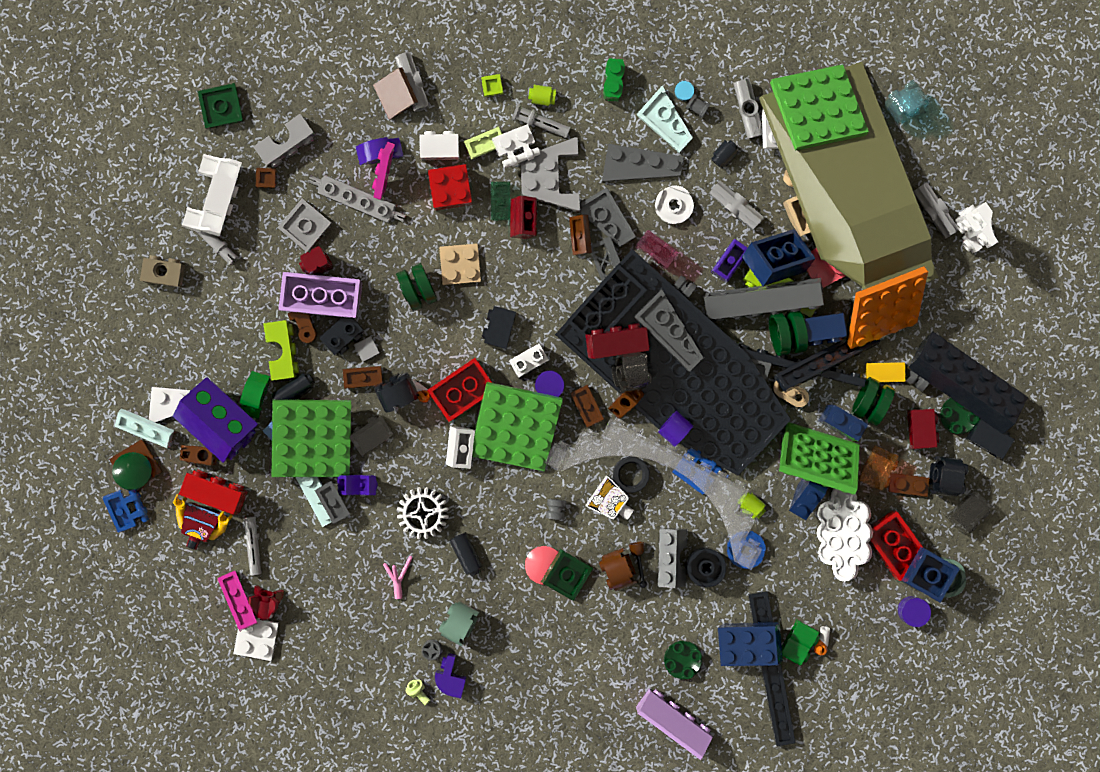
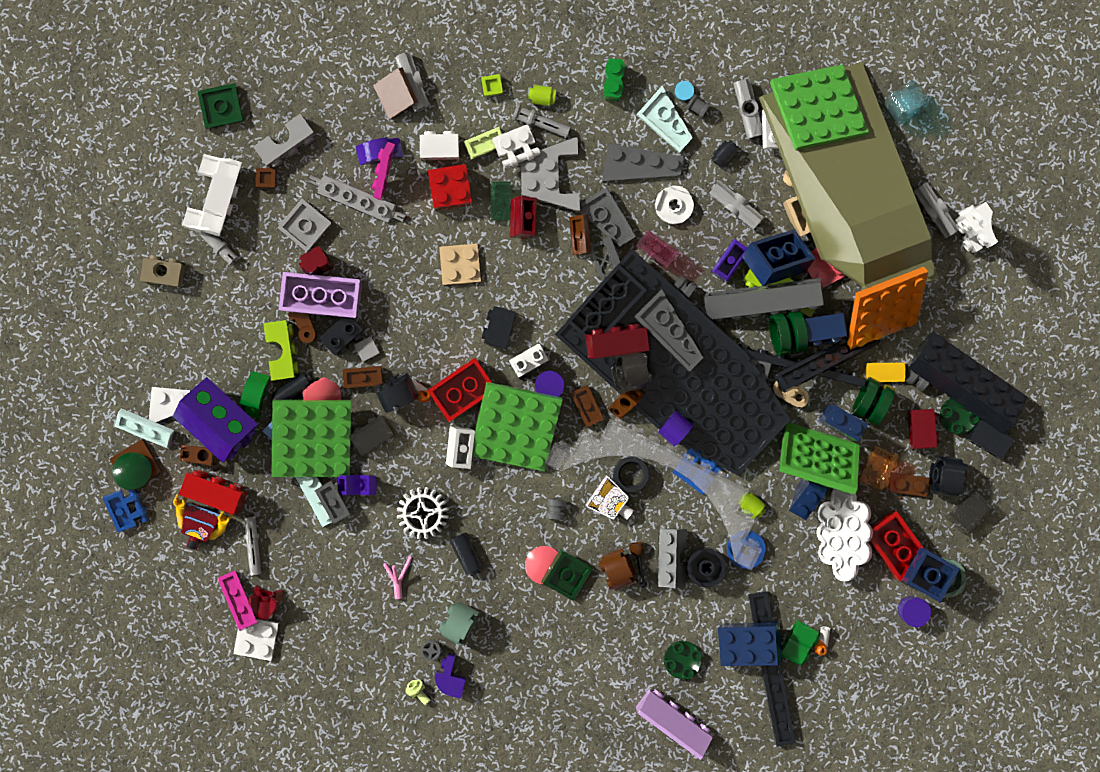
dark green wheel [396,263,438,312] -> none
none -> coral dish [303,377,341,400]

